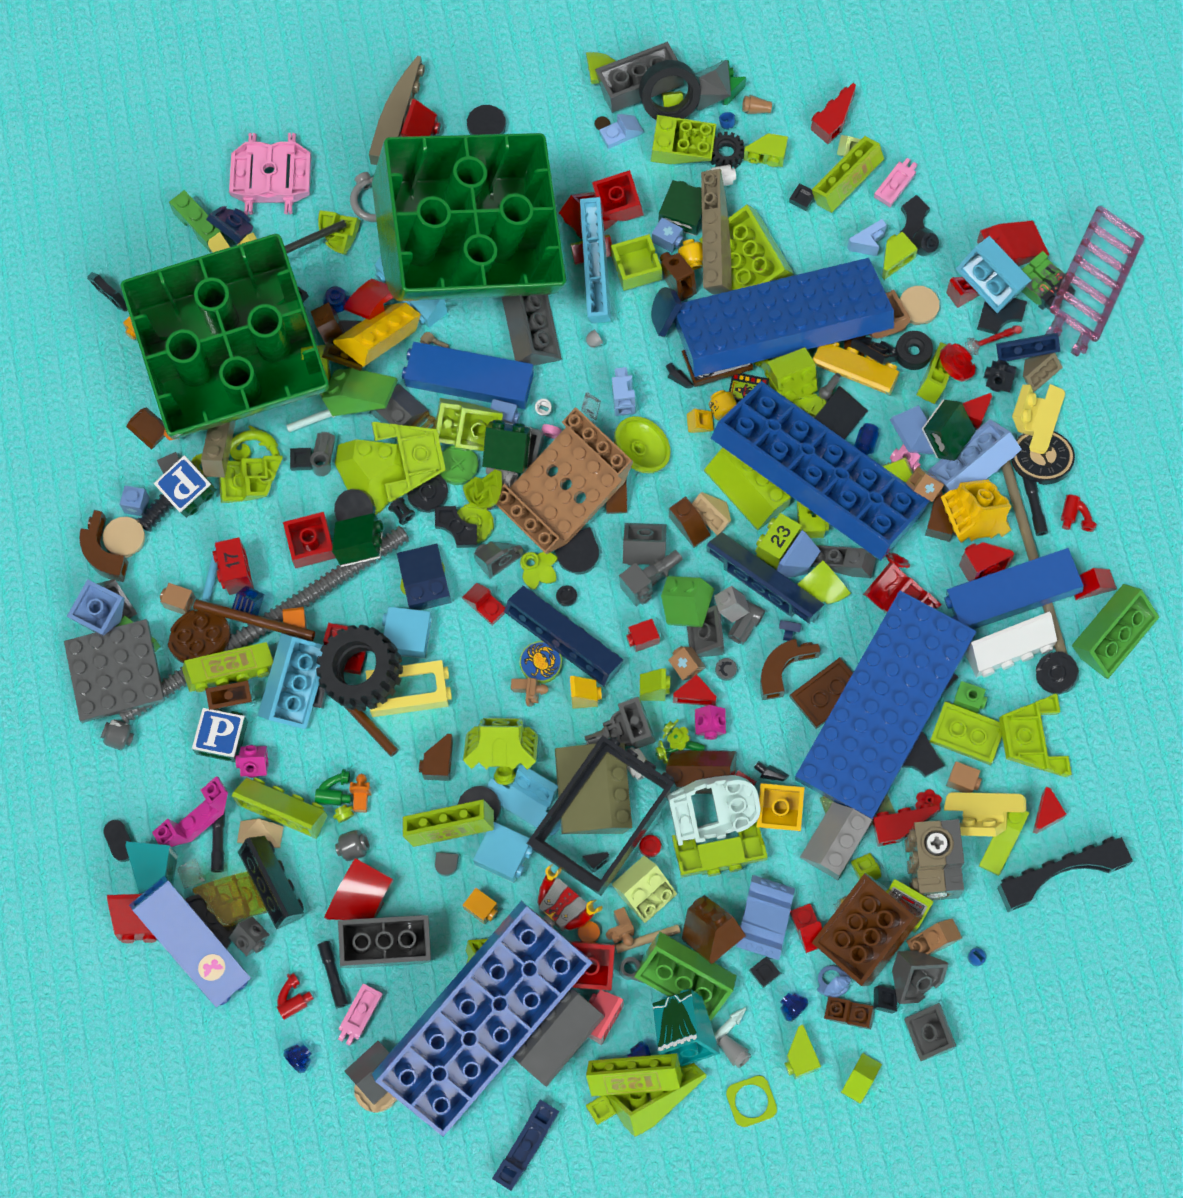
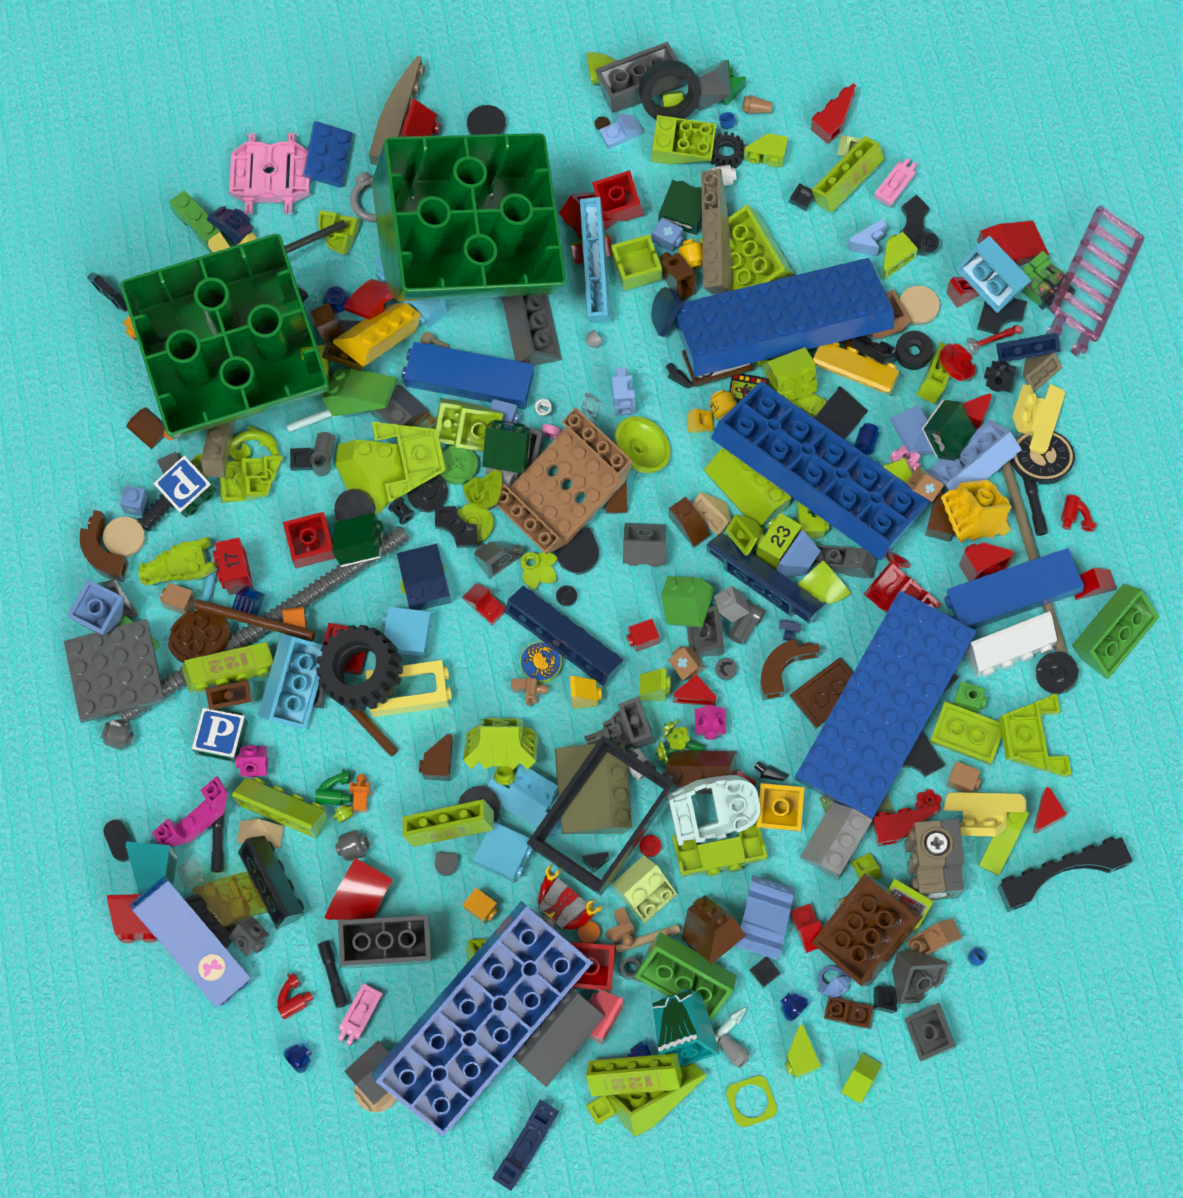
dark grey brick [619,550,683,607] -> none
dark grey piece [819,373,841,400] -> none
none -> lime animal [138,537,217,586]
none -> blue plate [302,121,353,188]
none -> lime slope [725,514,764,556]

